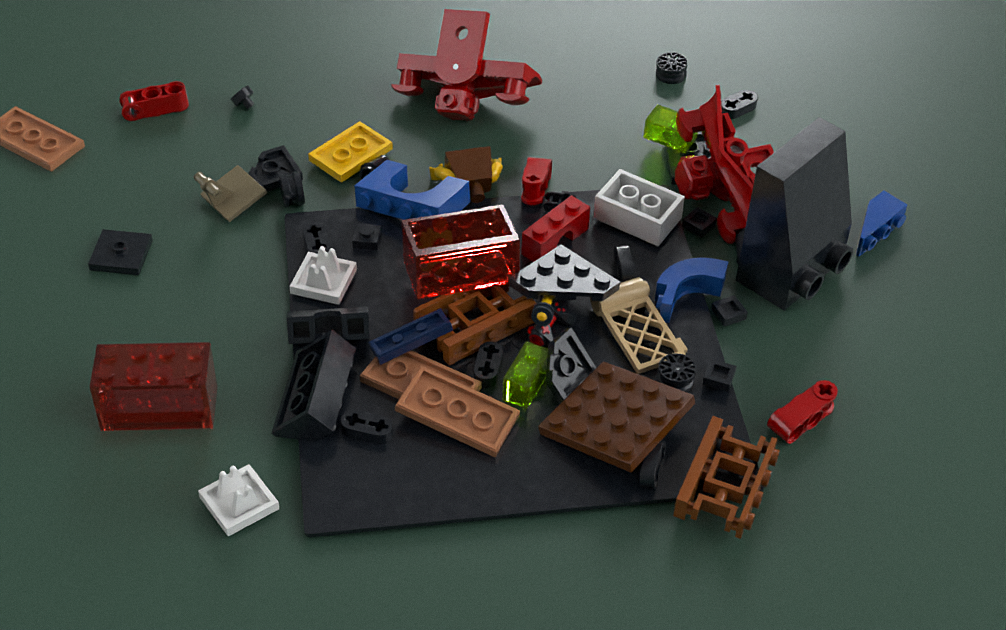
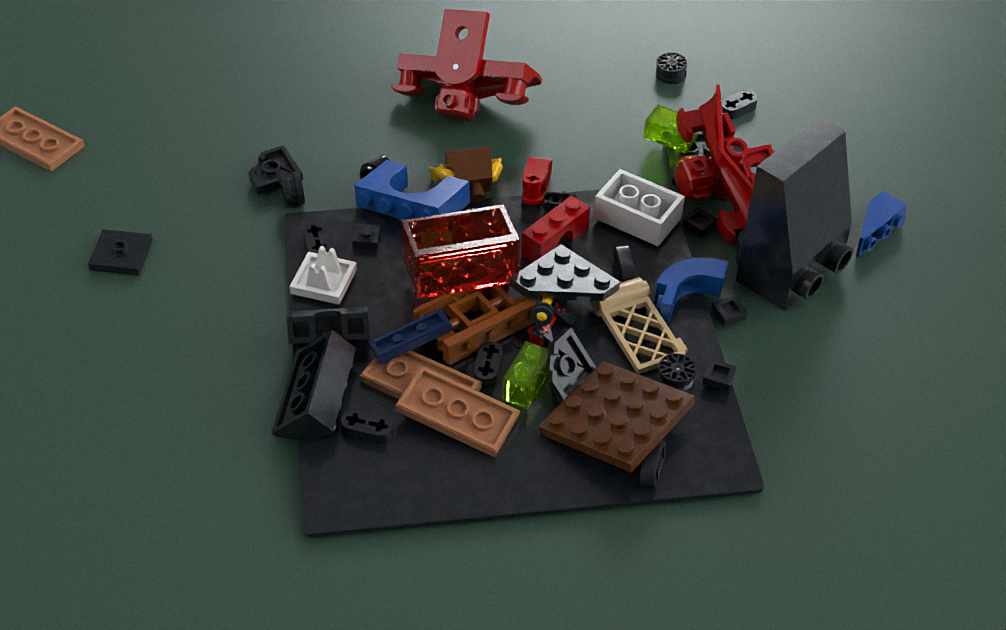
clear red hose [90,342,217,431] -> none
red piece [119,81,189,121] -> none
dark tan plate [194,165,267,222] -> none
white plate [198,464,279,536] -> none
black tile [230,85,254,109] -> none
yellow plate [308,121,393,183] -> none
dark orange fence [673,416,780,539] -> none
red piece [767,380,838,444] -> none

